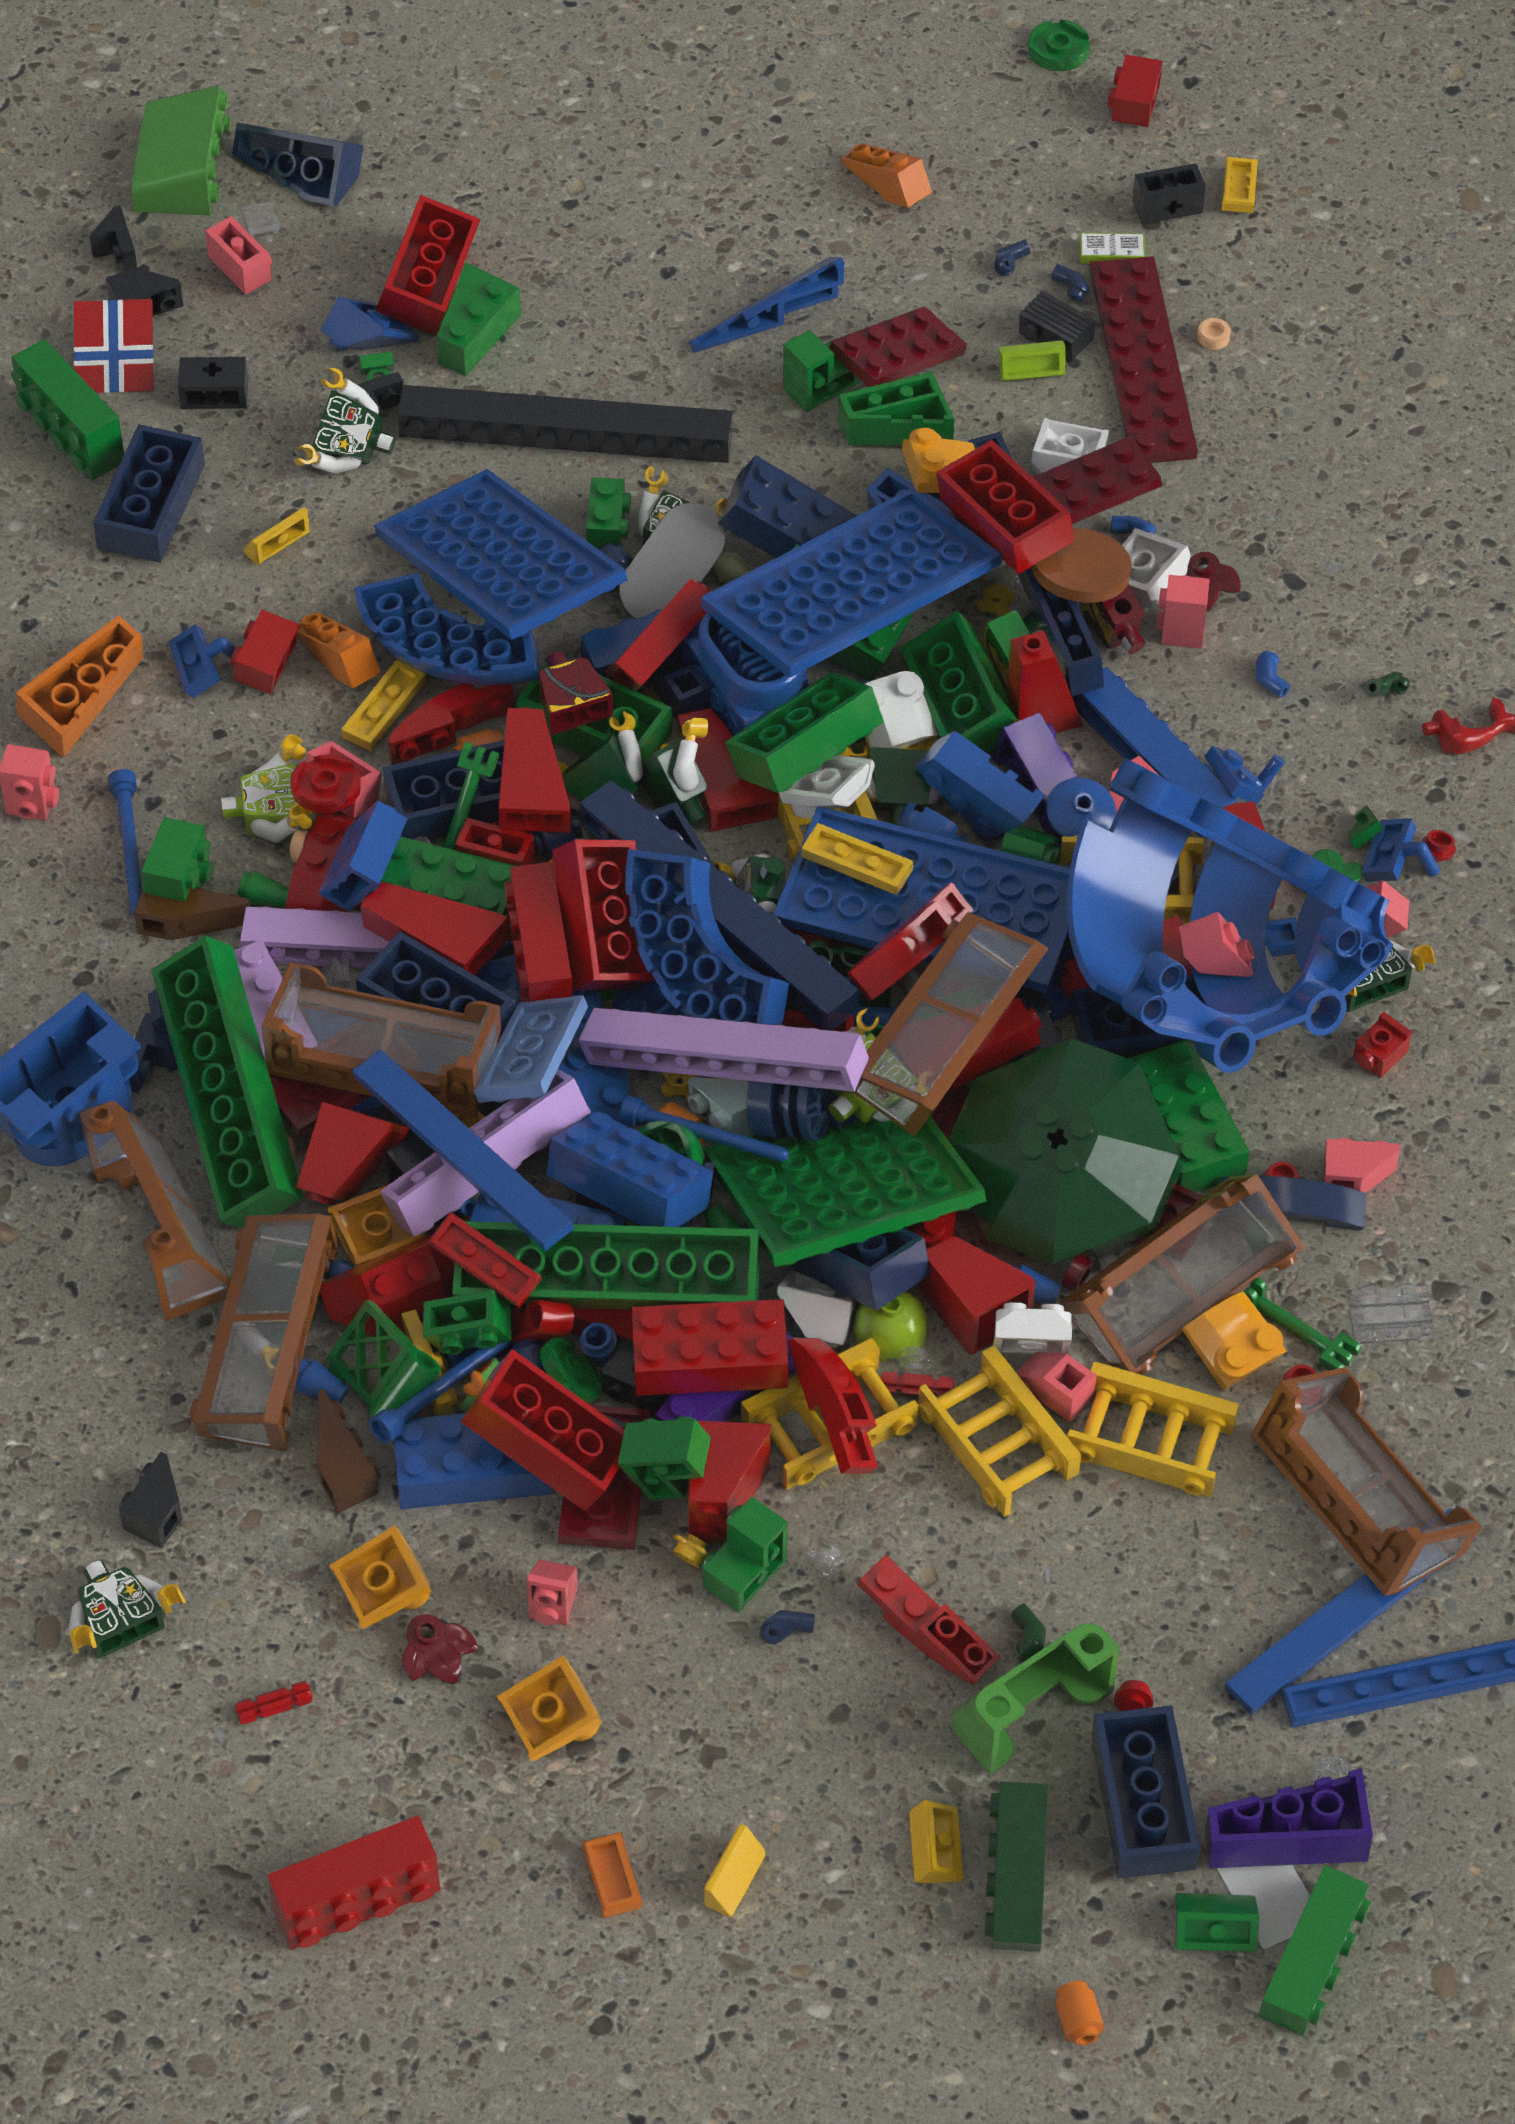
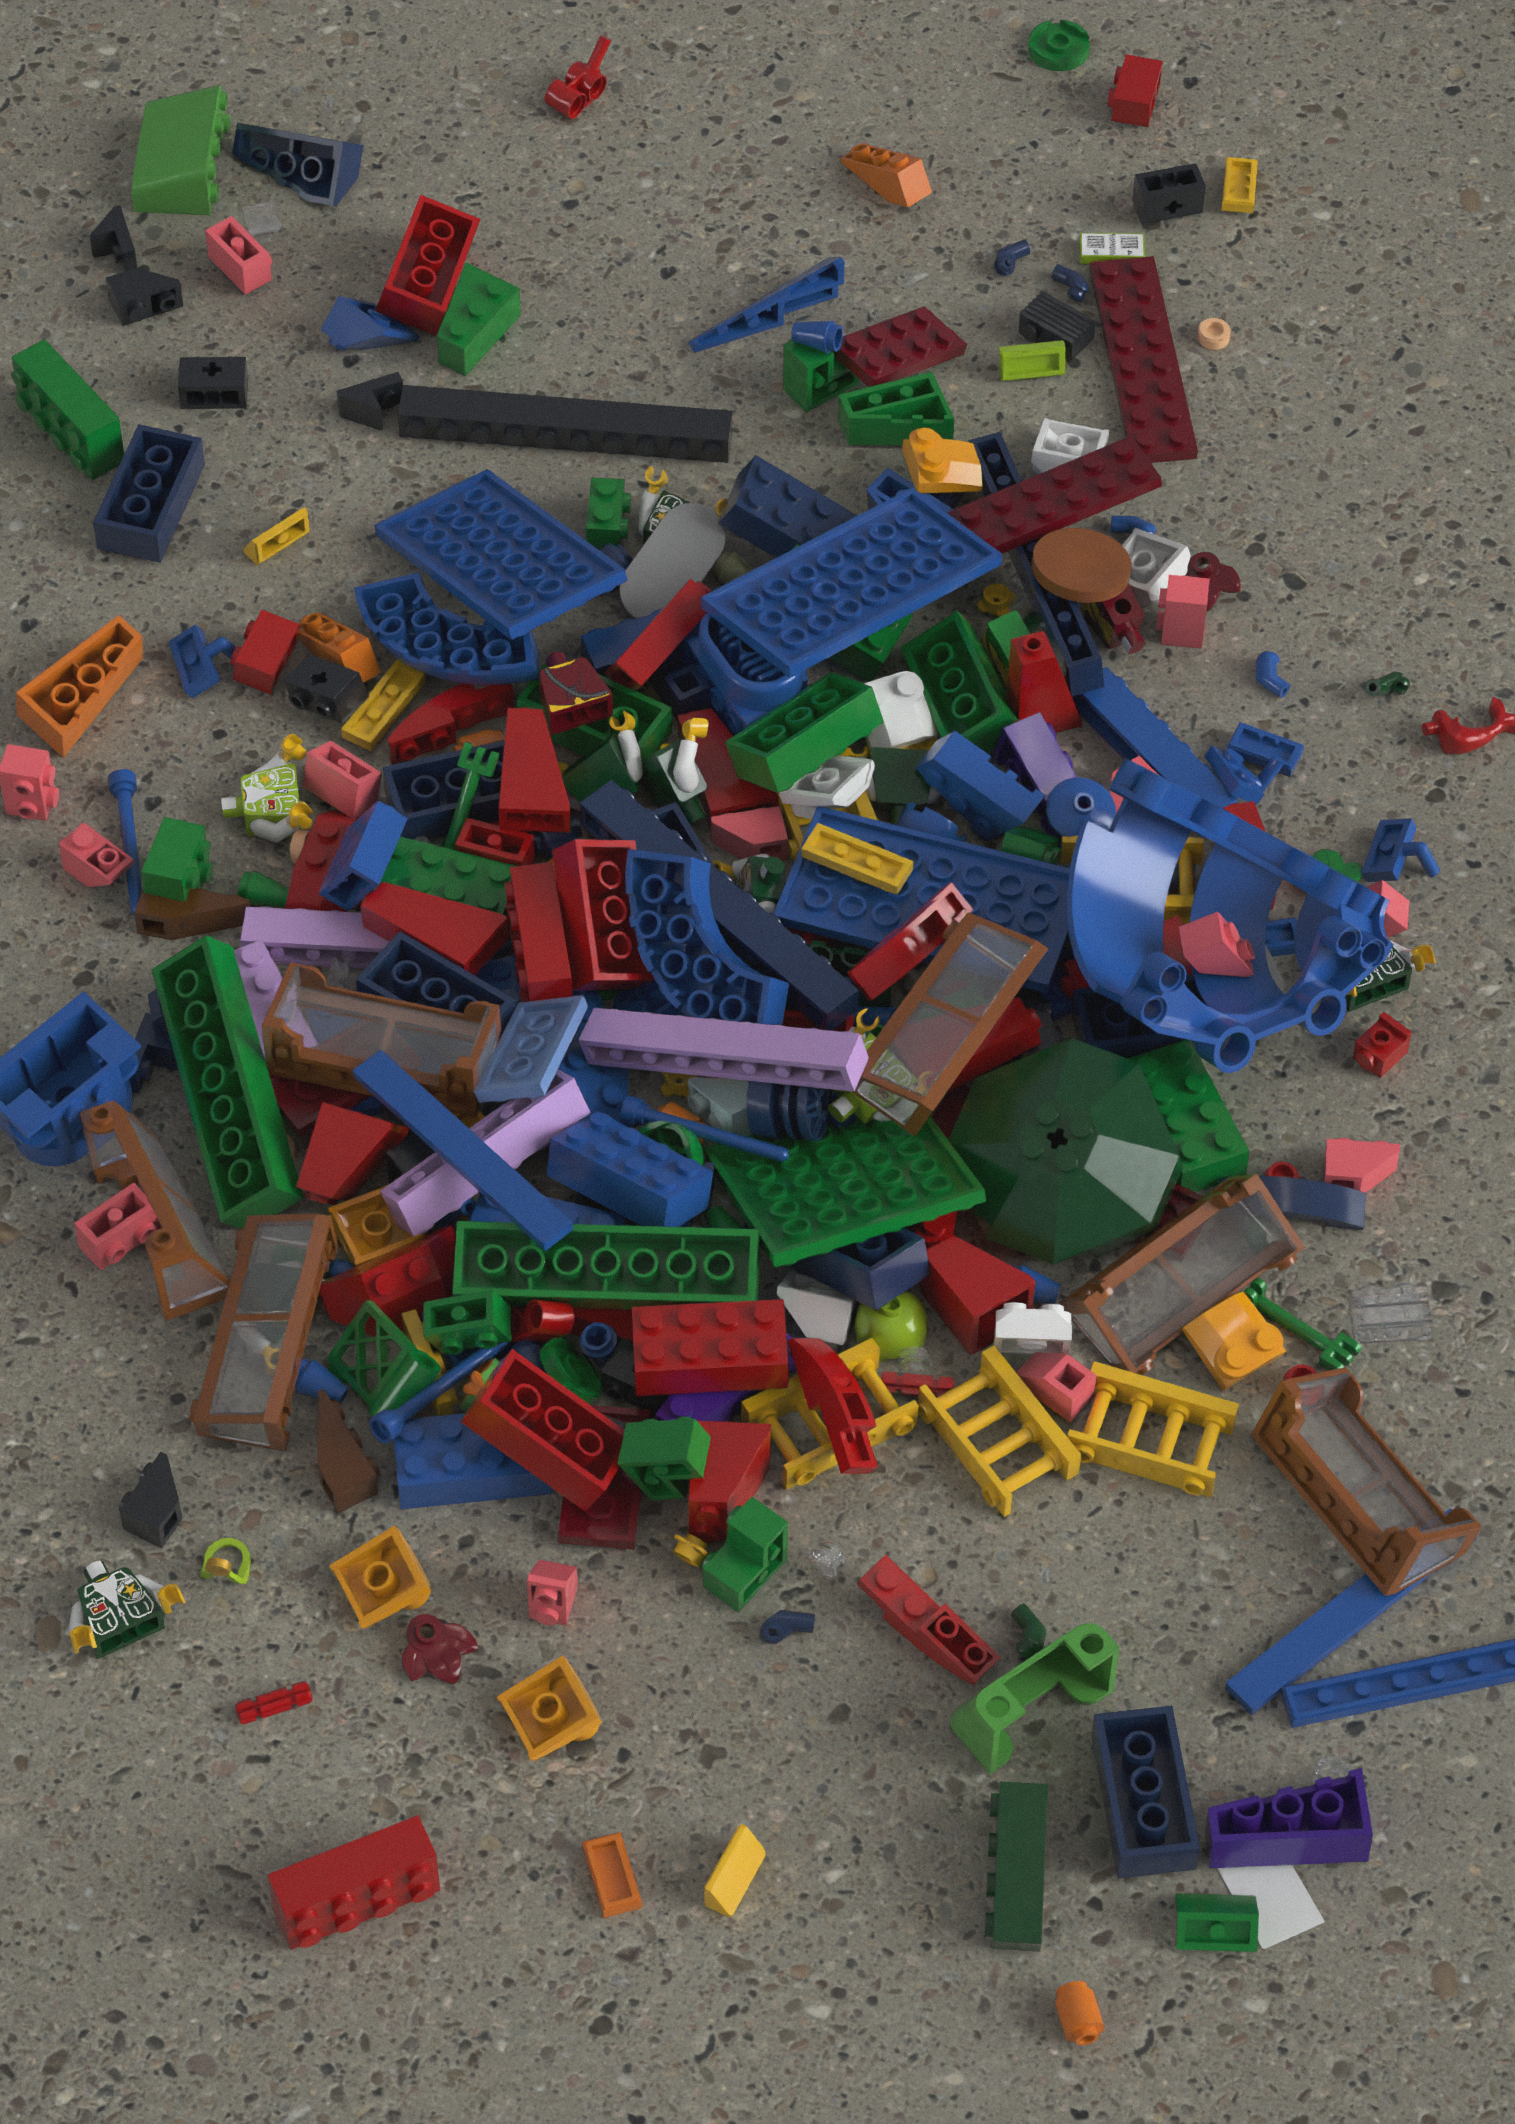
sticker [73,299,154,393] -> none
red tile [290,755,361,813] -> none
torso [294,368,396,474] -> none
green tile [359,351,394,381] -> none
red tile [428,1212,542,1309] -> none
yellow slope [909,1800,964,1884] -> none
red brick [936,440,1074,574] -> none
dark red tile [1062,1254,1093,1292] -> none
red plate [1114,1680,1154,1711] -> none
green brick [1259,1865,1372,2036] -> none
green tile [1348,805,1384,850] -> none
red plate [1422,830,1456,862] -> none
none -> coral slope [59,822,135,887]
none -> coral brick [74,1183,160,1271]
none -> lime piece [199,1538,251,1584]
none -> black brick [283,654,369,724]
none -> red beam [544,35,612,119]
none -> coral slope [711,806,788,861]
none -> blue cone [791,321,843,354]
none -> blue plate [1227,722,1304,777]

